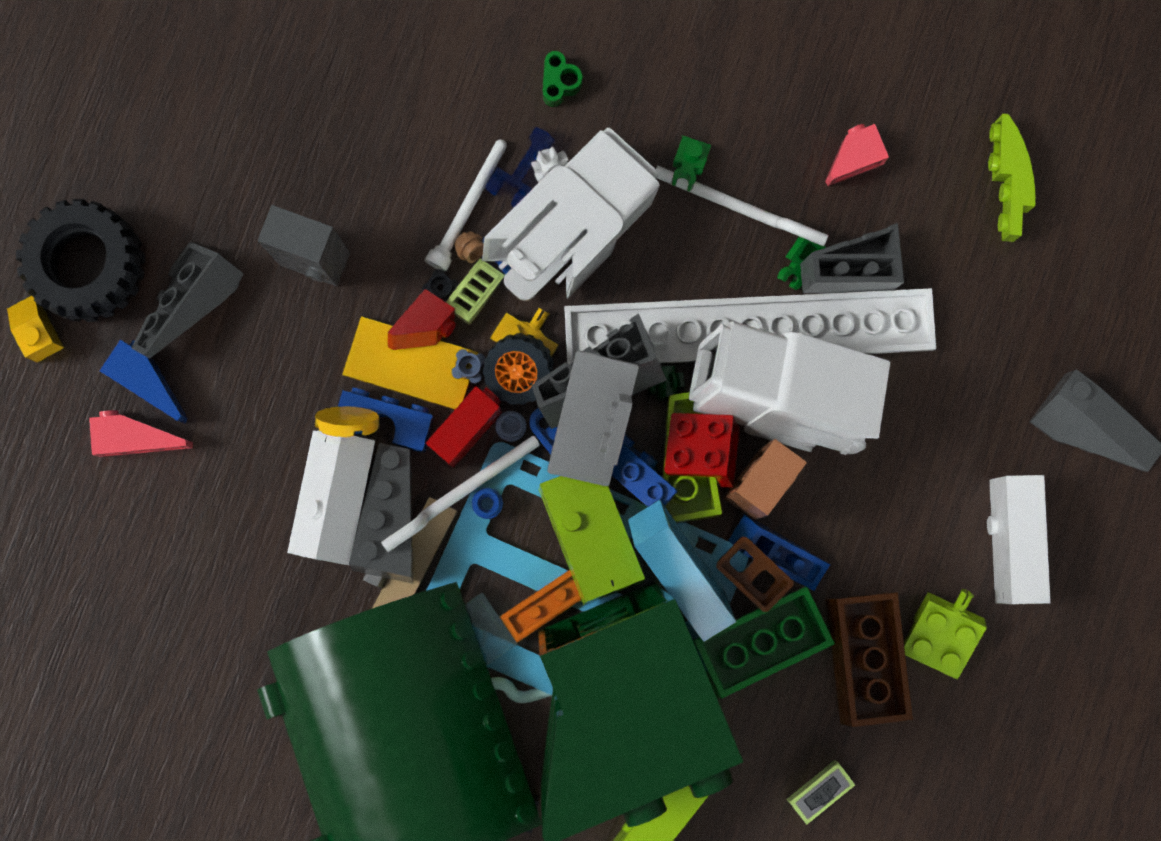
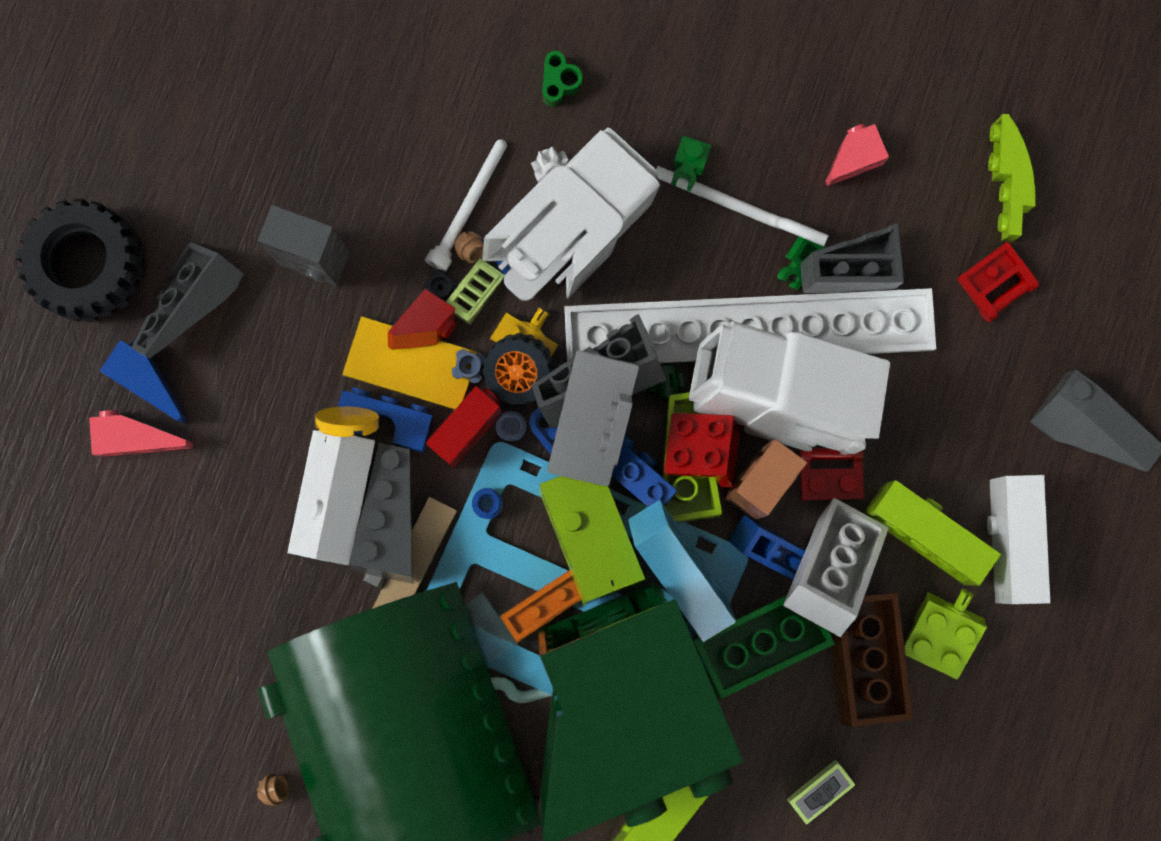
yellow slope [7,296,64,362] -> none
white piece [381,436,540,552] -> none
clear blue bar [485,127,555,207] -> none
reddish brown piece [716,536,794,612] -> none
none -> medium nougat plate [256,774,290,806]
none -> white brick [783,498,889,637]
none -> red plate [799,448,864,501]
none -> lime brick [863,480,1001,586]
none -> red plate [957,241,1039,322]

